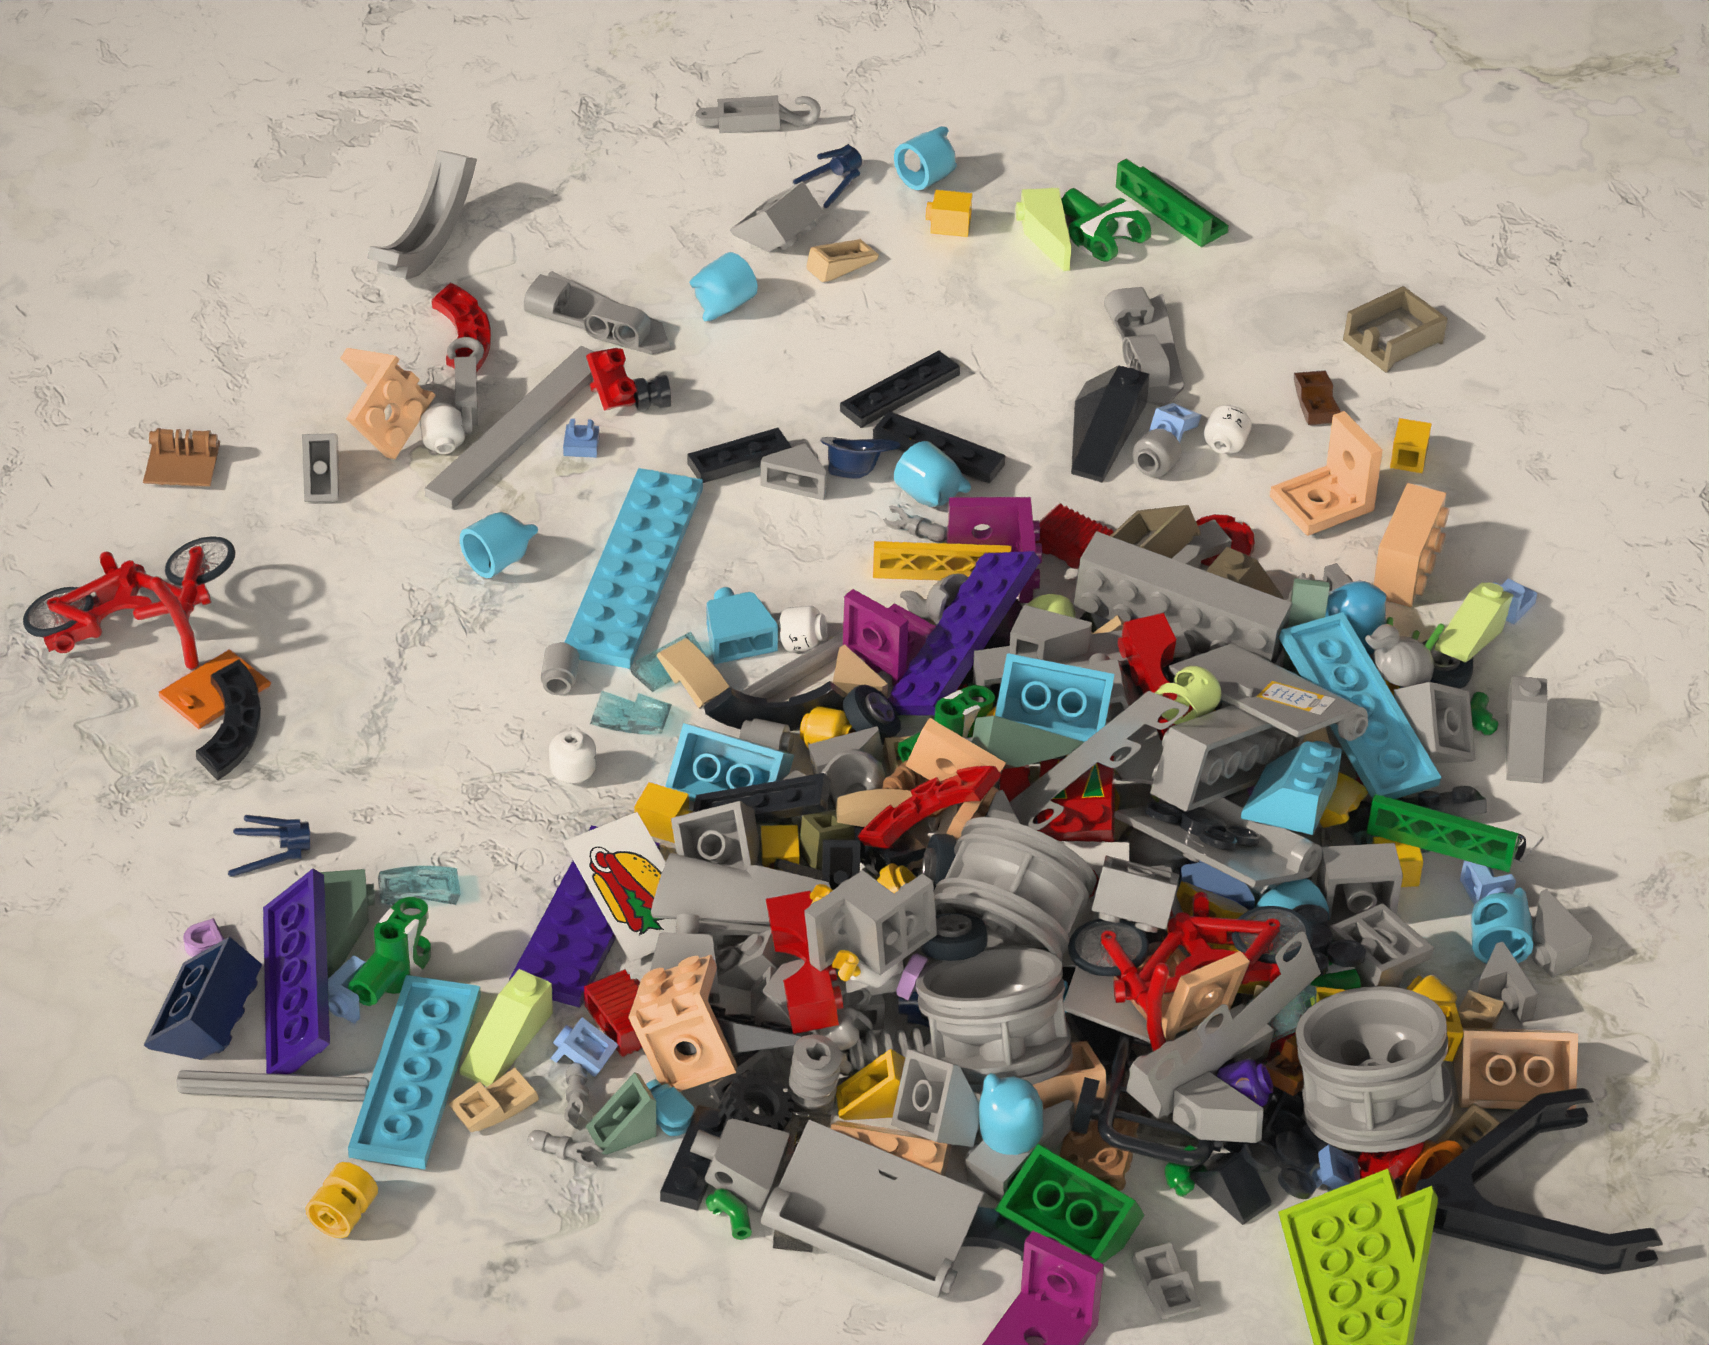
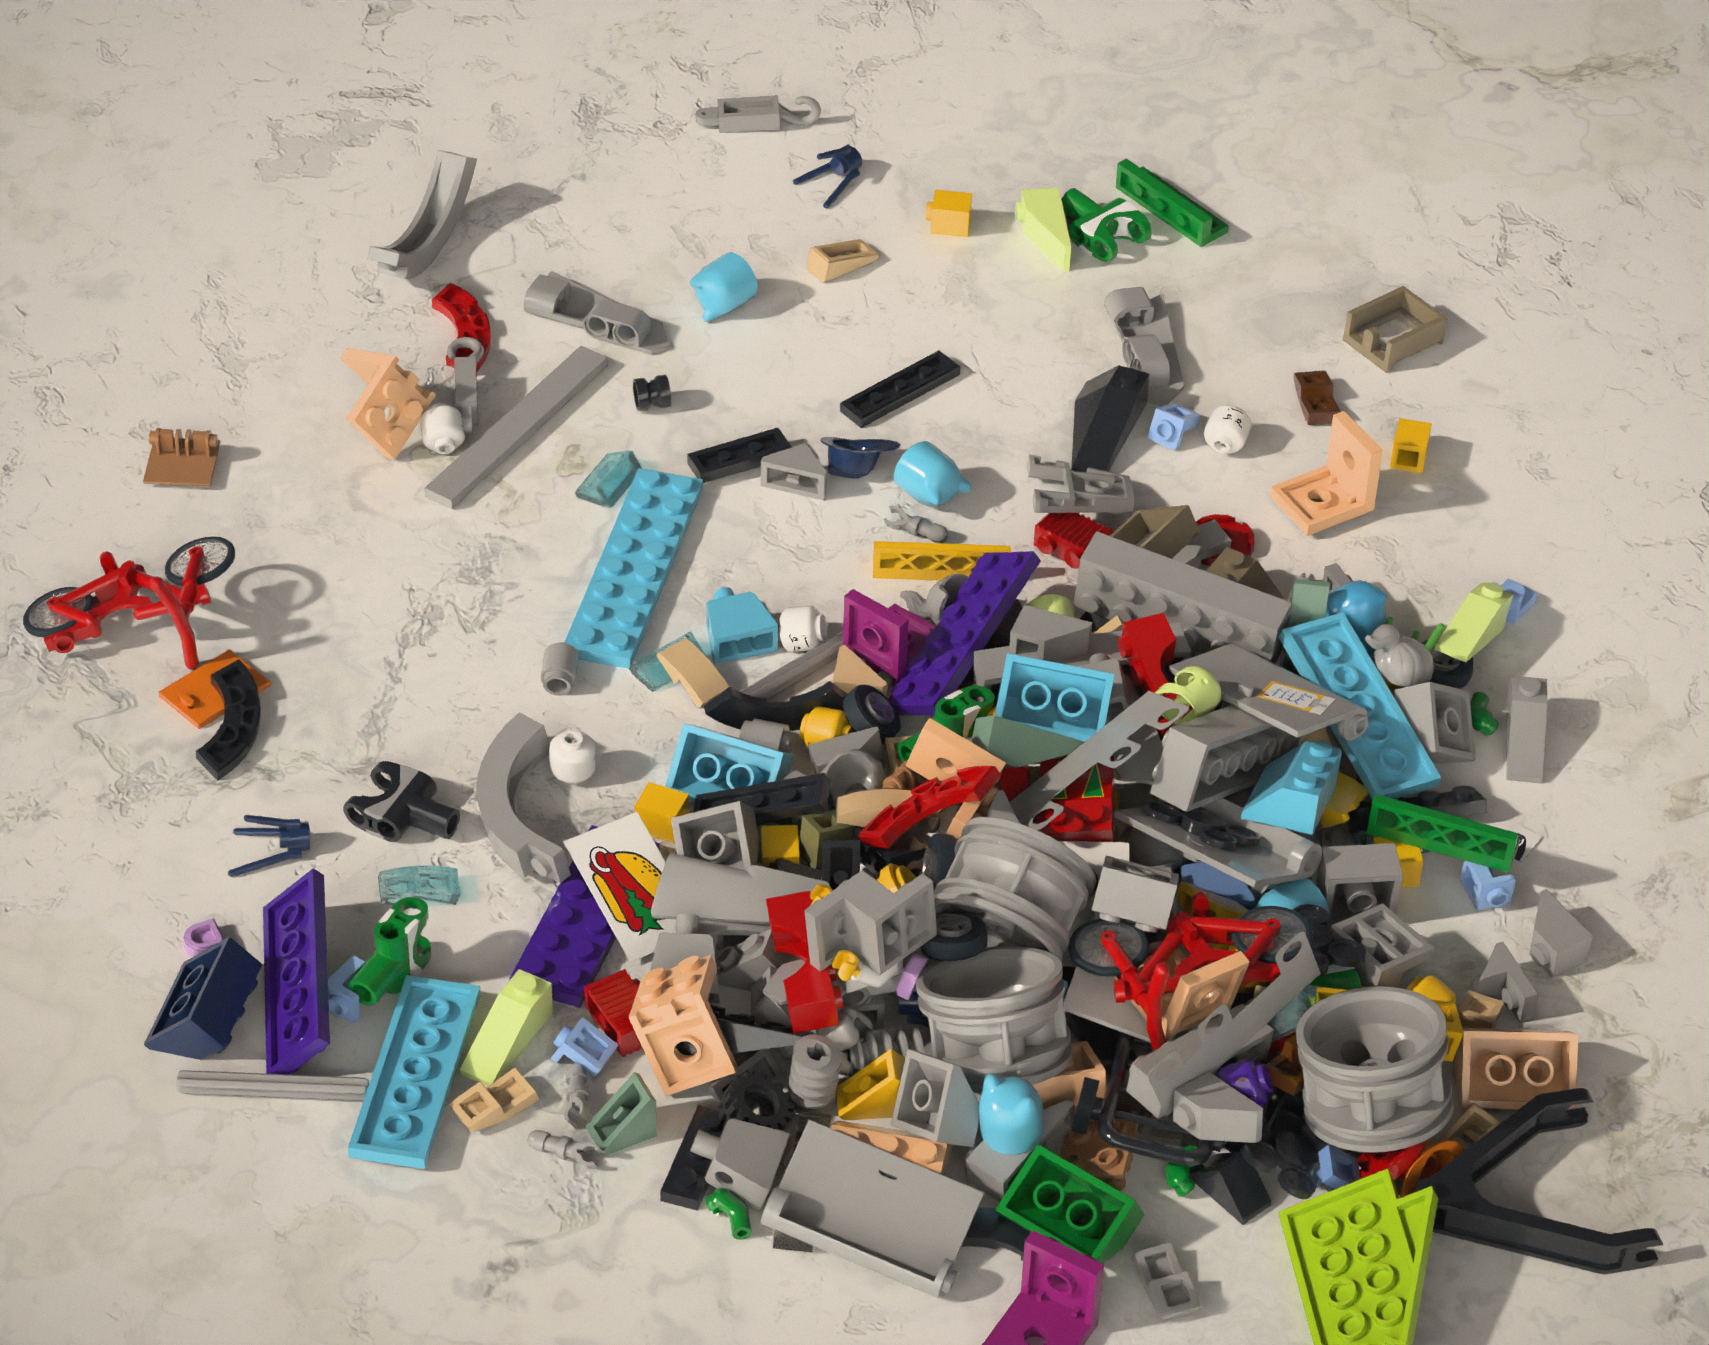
light grey slope [302,433,339,502] -> none
yellow wheel [305,1162,378,1238] -> none
sand green slope [320,869,375,979] -> none
medium azure piece [460,512,538,579] -> none
medium blue tile [563,419,600,458] -> none
red hips [586,348,637,411] -> none
clear light blue slope [590,691,672,734] -> none
medium azure arm [646,1079,694,1136] -> none
light grey slope [730,181,824,252] -> none
black plate [873,411,1005,484] -> none
medium azure piece [894,126,957,190] -> none
magenta bracket [947,497,1042,603] -> none
light grey head [1132,429,1182,477] -> none
light nougat brick [1373,483,1450,607] -> none
medium azure piece [1471,887,1534,964] -> none
none -> black connector [343,761,460,842]
none -> light grey arch [476,712,571,884]
none -> clear light blue slope [575,450,642,508]
none -> light grey wing [1027,455,1135,514]

